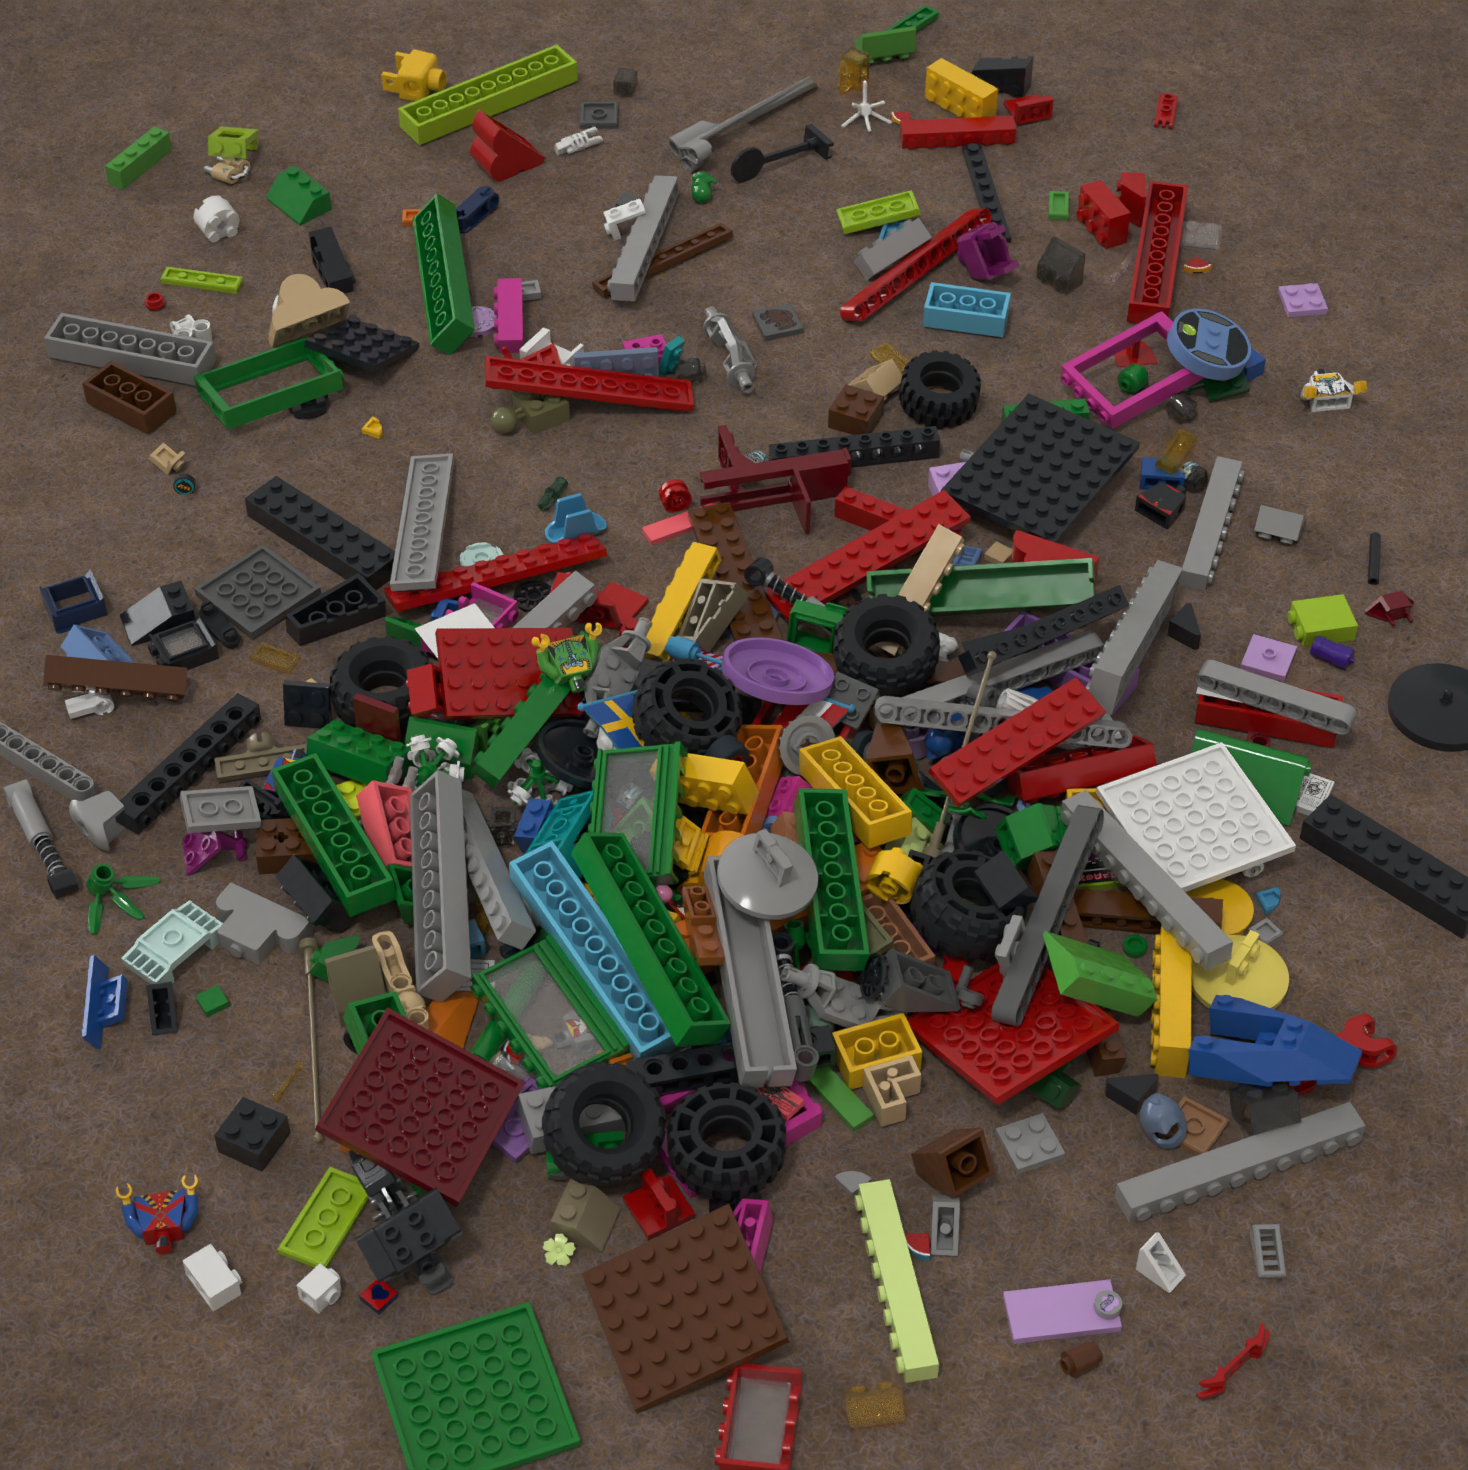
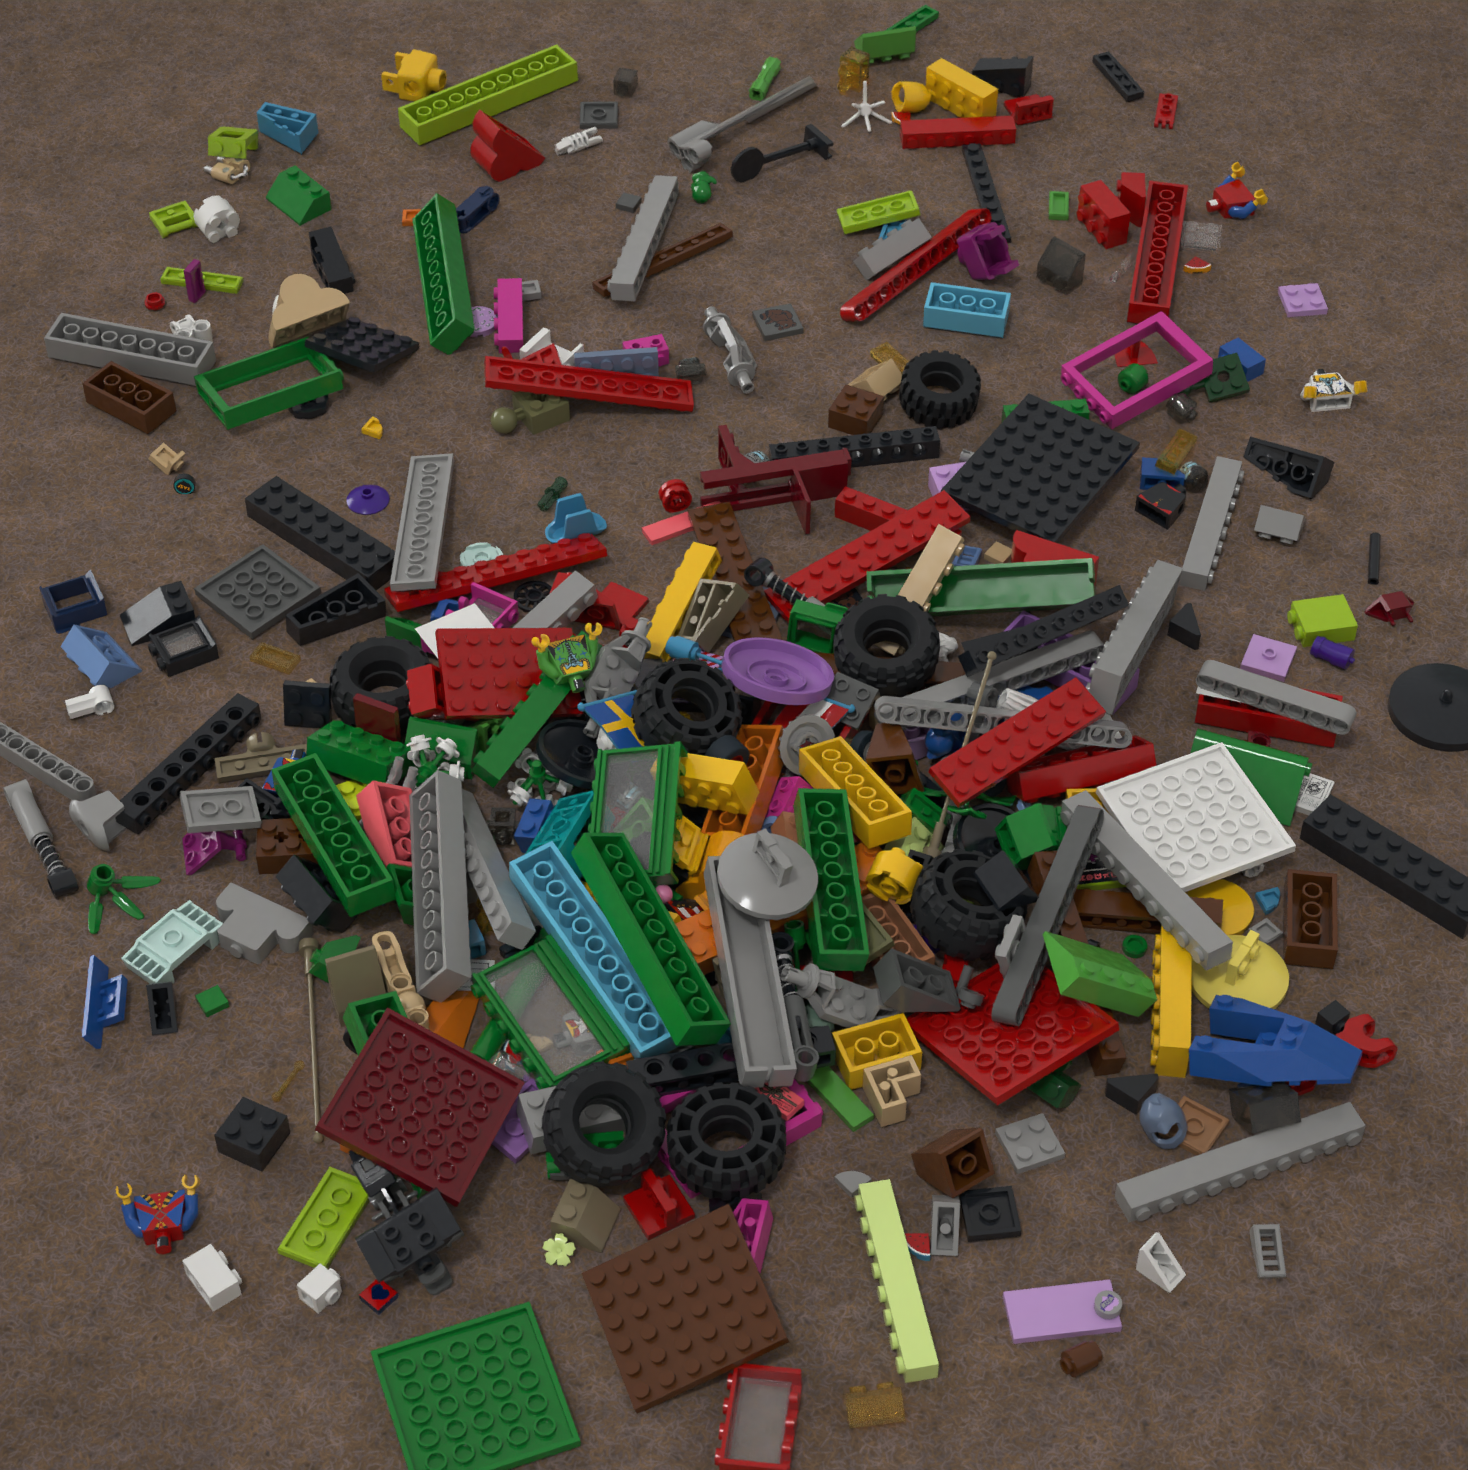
reddish brown brick [43,655,187,702] -> none
bright green wedge [105,126,172,190] -> none
black piece [199,601,241,649] -> none
white bracket [603,199,646,240] -> none
teal plate [658,336,685,376] -> none
dark orange slope [682,886,725,966] -> none
black wheel [860,953,889,1001] -> none
medium blue piece [1167,309,1251,380] -> none
red piece [1196,1323,1270,1399] -> none
none -> lime plate [149,201,198,238]
none -> magenta tile [183,259,205,303]
none -> dark azure wedge [257,102,319,154]
none -> dark purple dish [346,485,390,515]
none -> bright green axle [749,56,781,101]
none -> yellow piece [891,81,932,113]
none -> black plate [959,1186,1021,1242]
none -> black plate [1092,51,1144,102]
none -> torso [1206,162,1268,219]
none -> black wedge [1243,437,1335,499]
none -> reddish brown brick [1283,869,1338,969]
none -> black plate [1315,1000,1350,1035]

